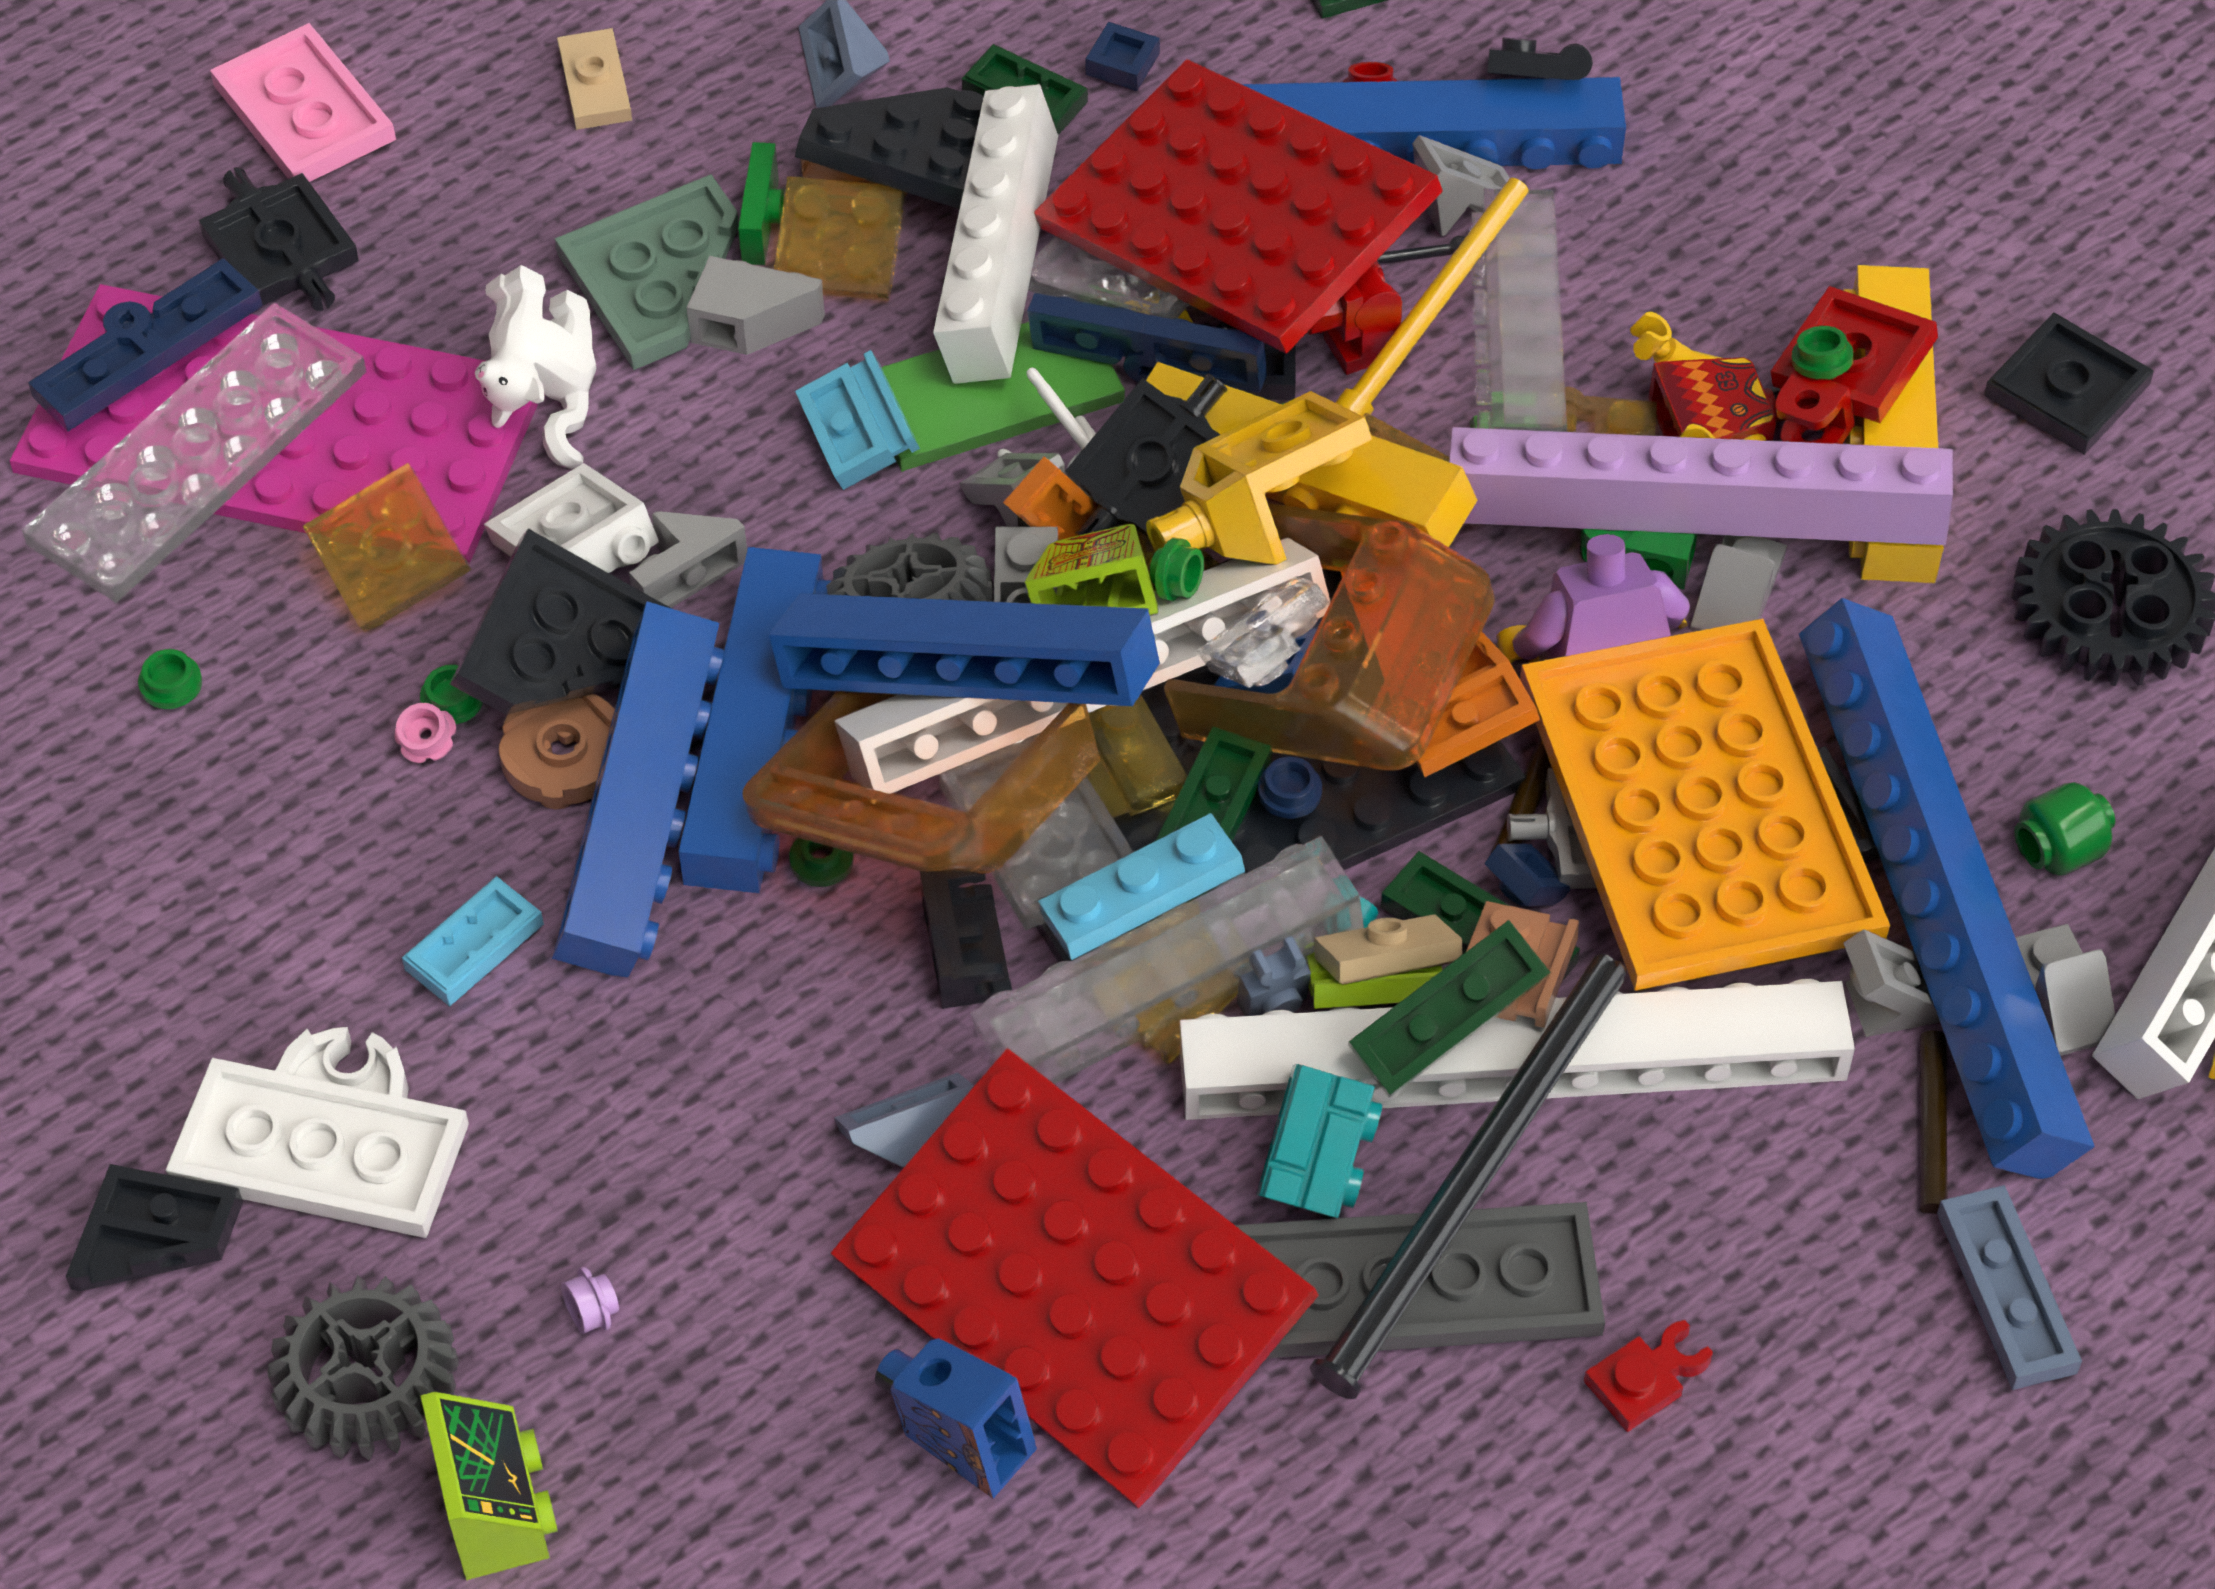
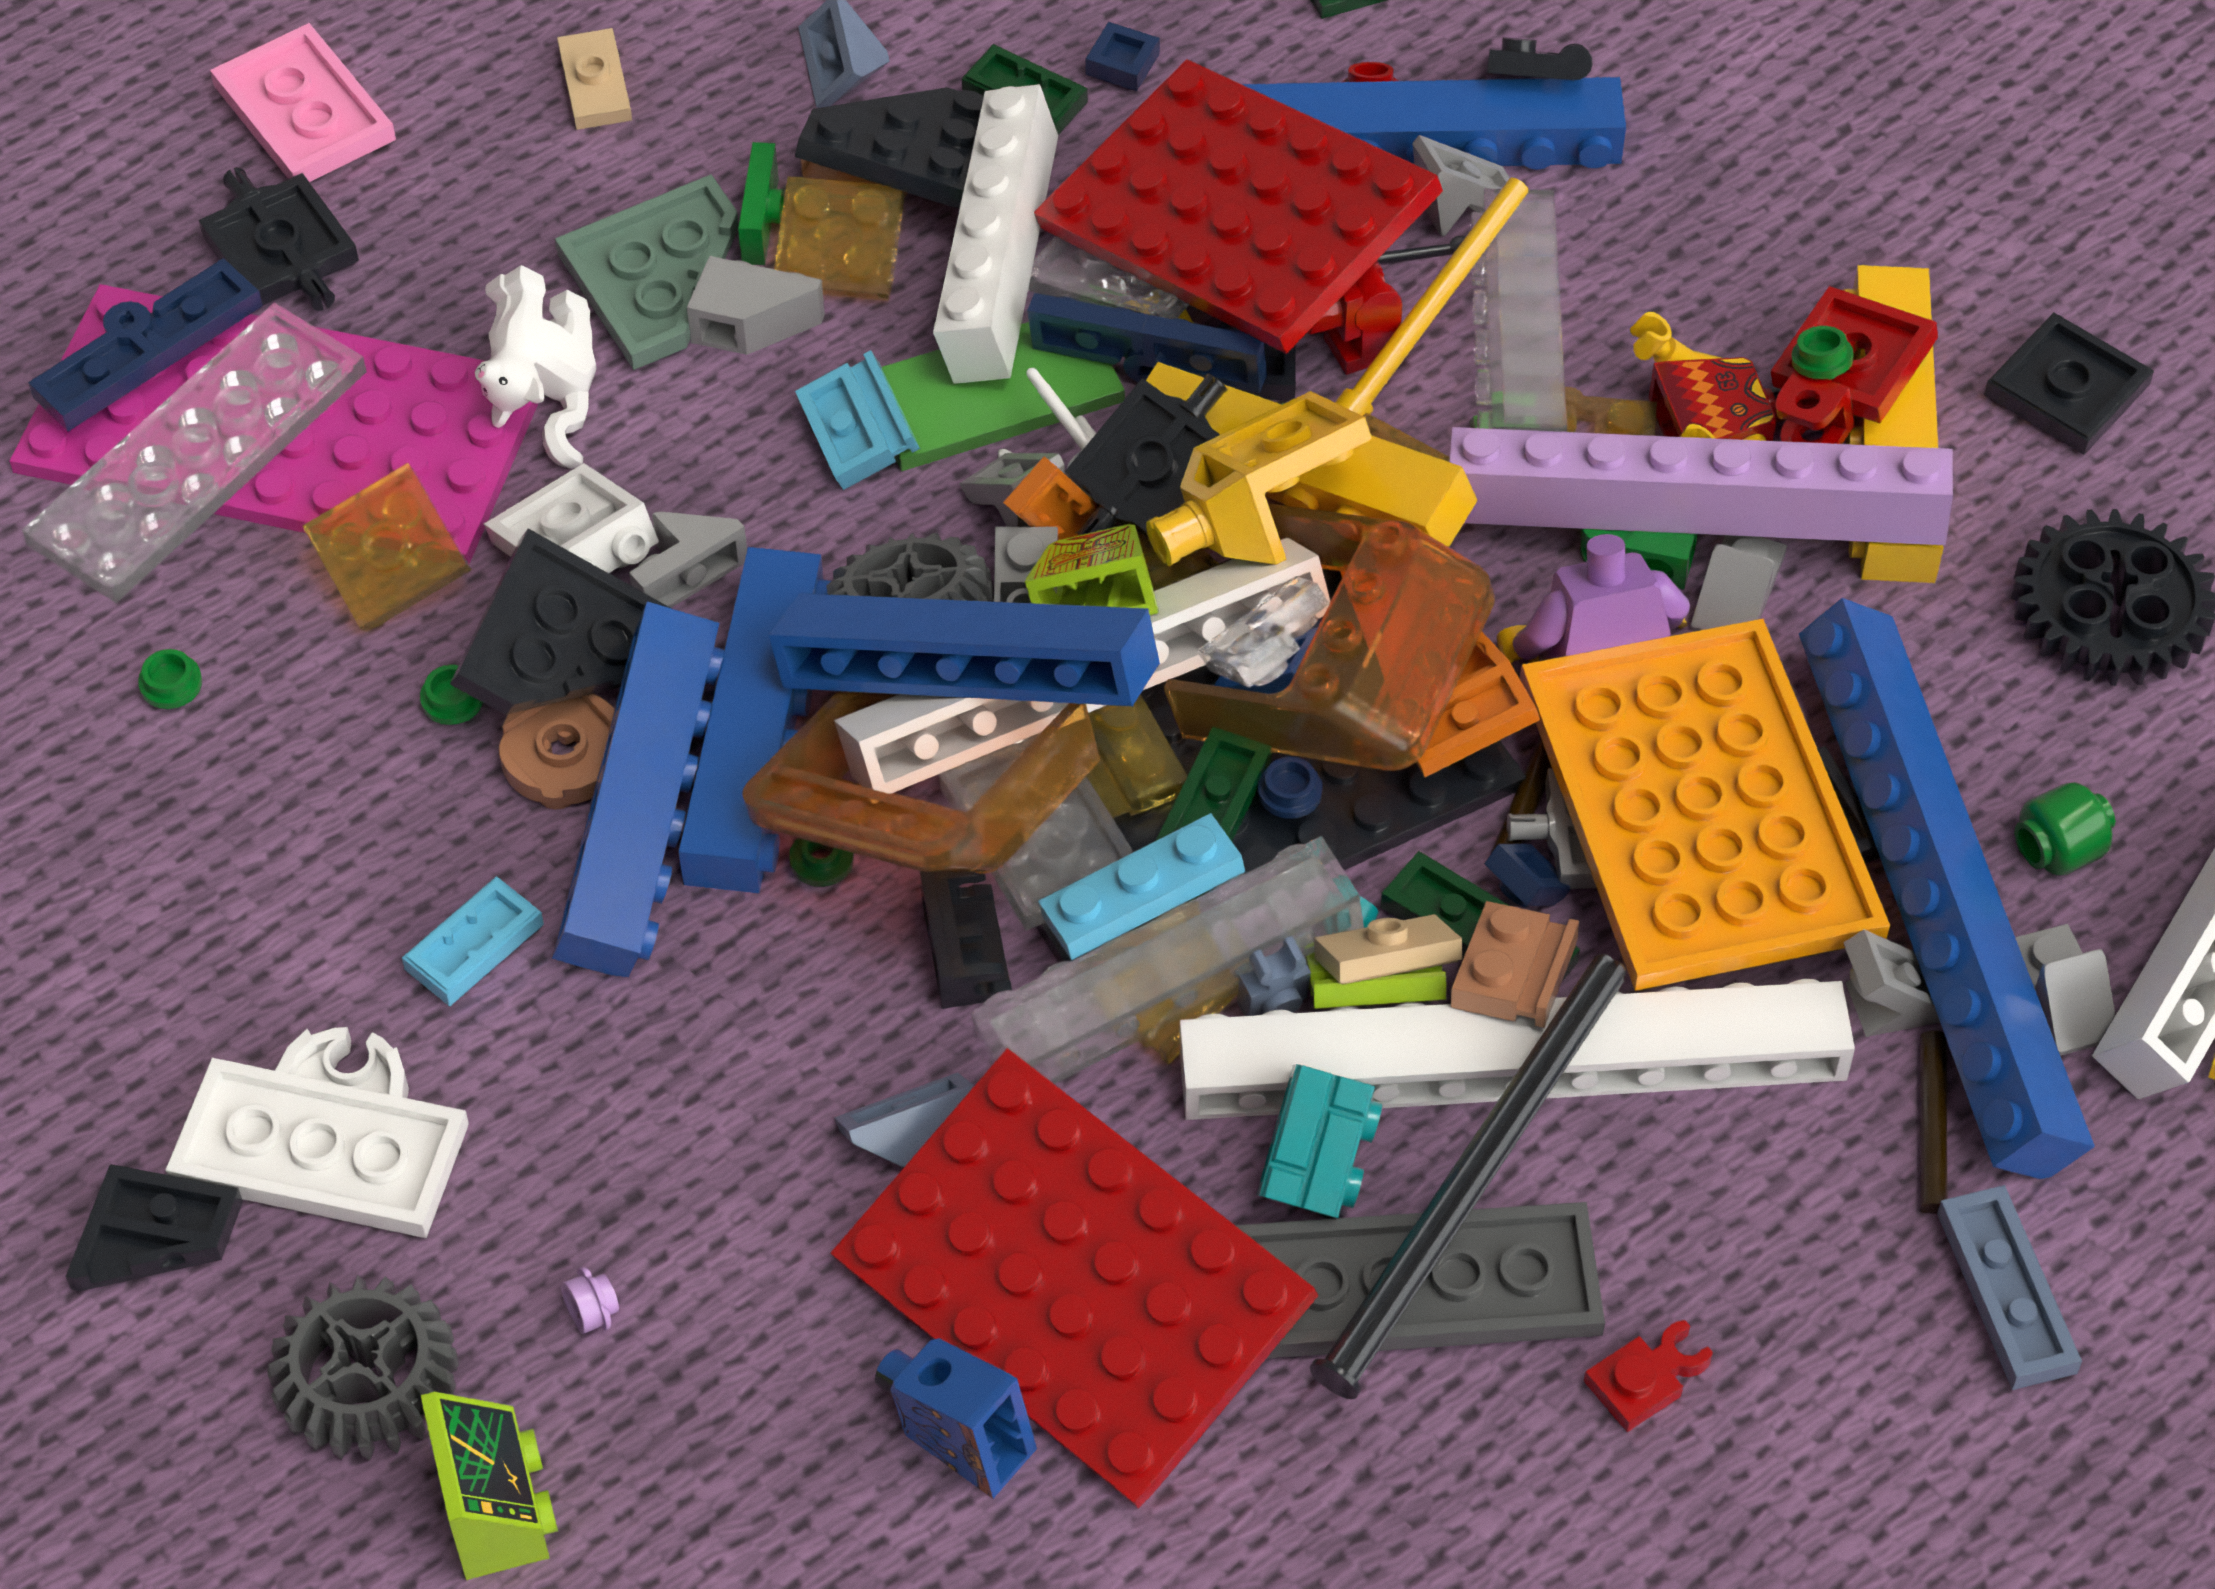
bright pink plate [395,703,456,763] -> none
green plate [1150,537,1204,601] -> none
dark green plate [1348,920,1551,1098] -> none

